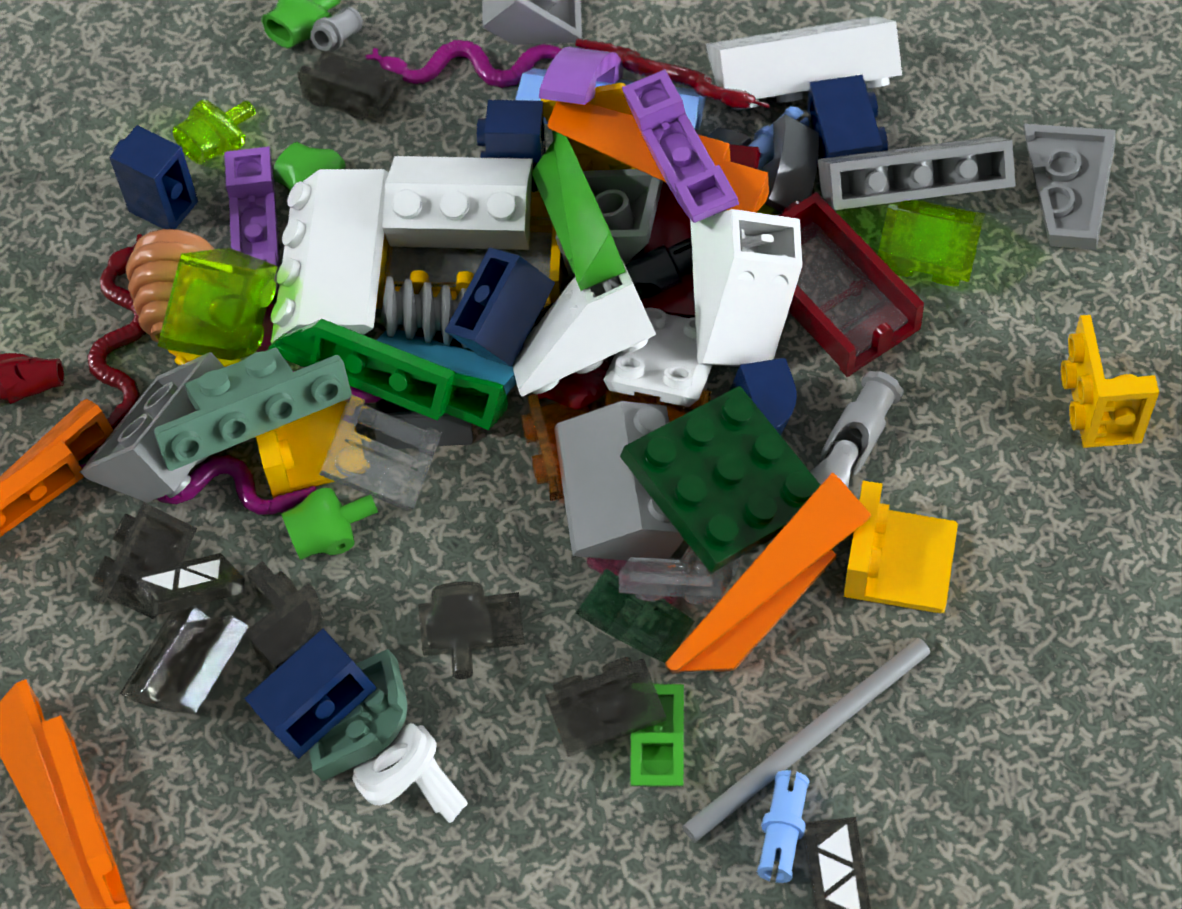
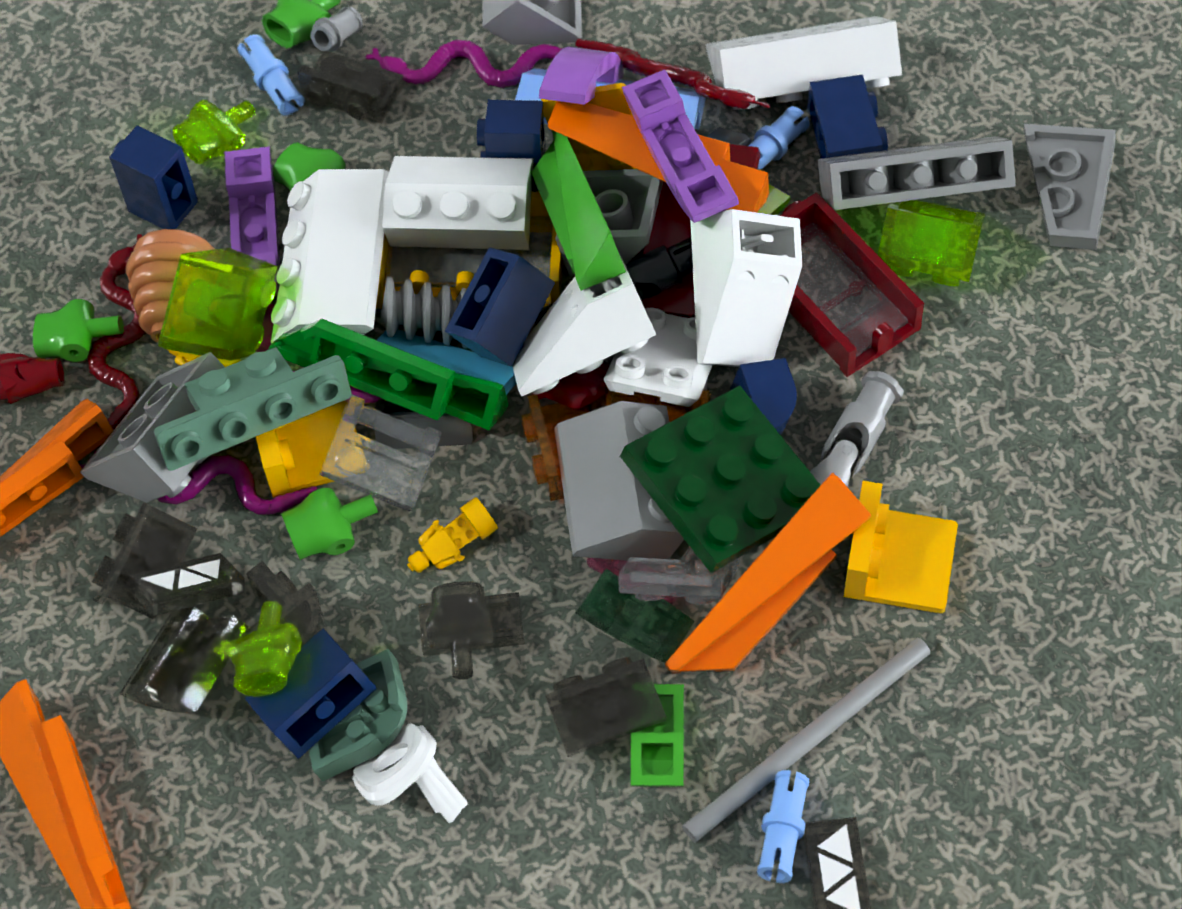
dark grey slope [762,114,819,213] -> none
yellow bracket [1061,315,1159,448] -> none
none -> bright green piece [33,299,124,362]
none -> clear neon green piece [229,601,302,697]
none -> light blue pin [238,34,305,116]
none -> yellow piece [407,497,499,573]

